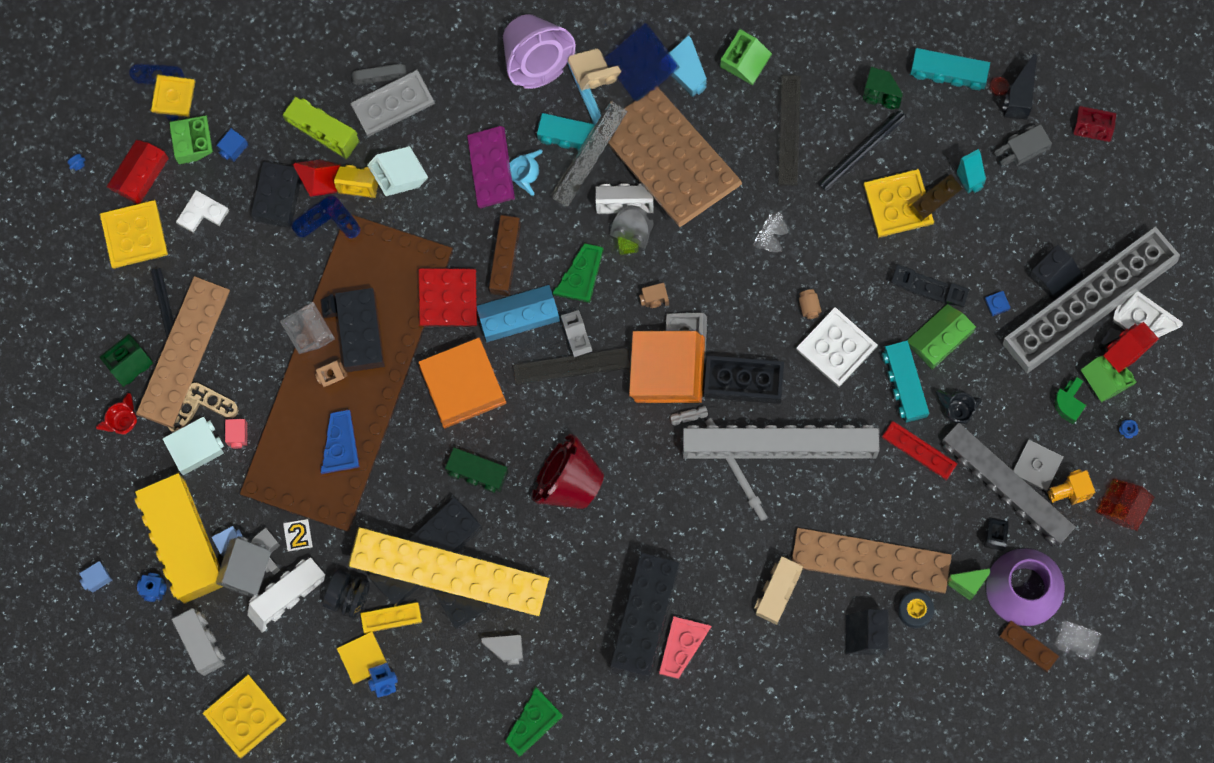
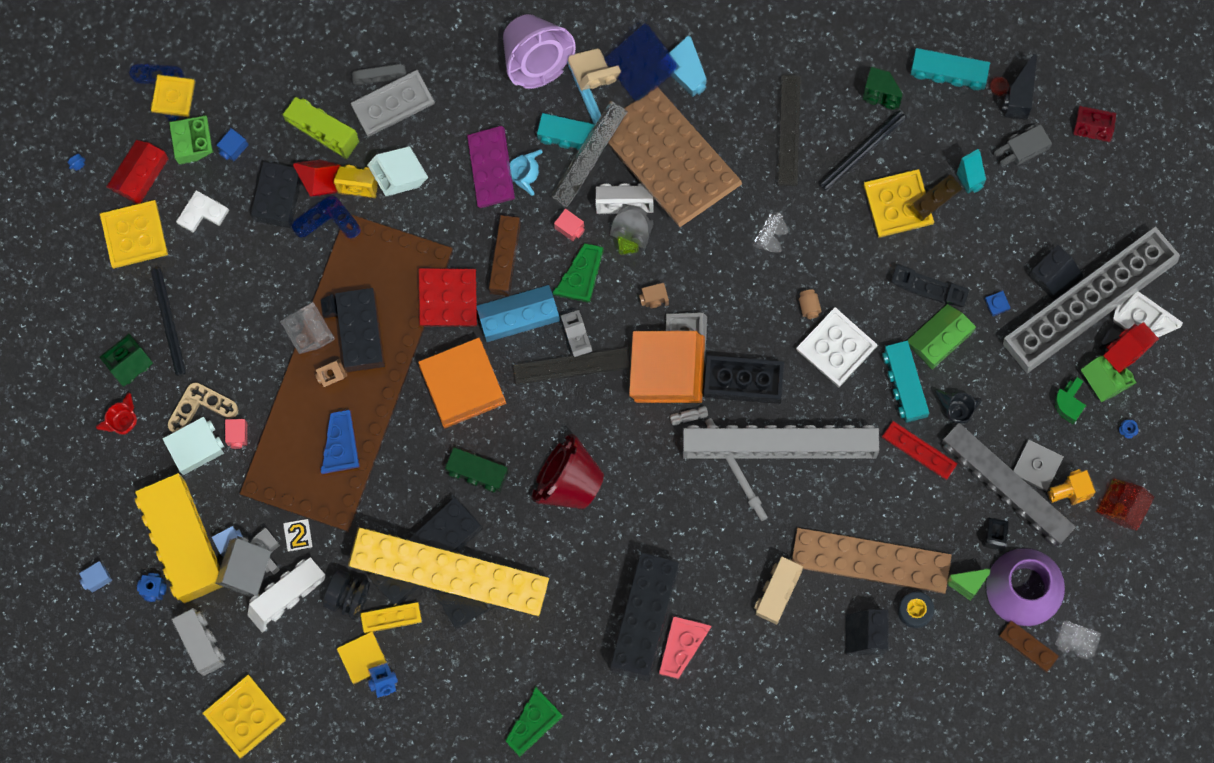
medium nougat plate [136,276,230,429] -> none
light grey slope [482,635,523,665] -> none
bright green slope [721,29,772,85] -> none
none -> coral brick [554,209,585,241]

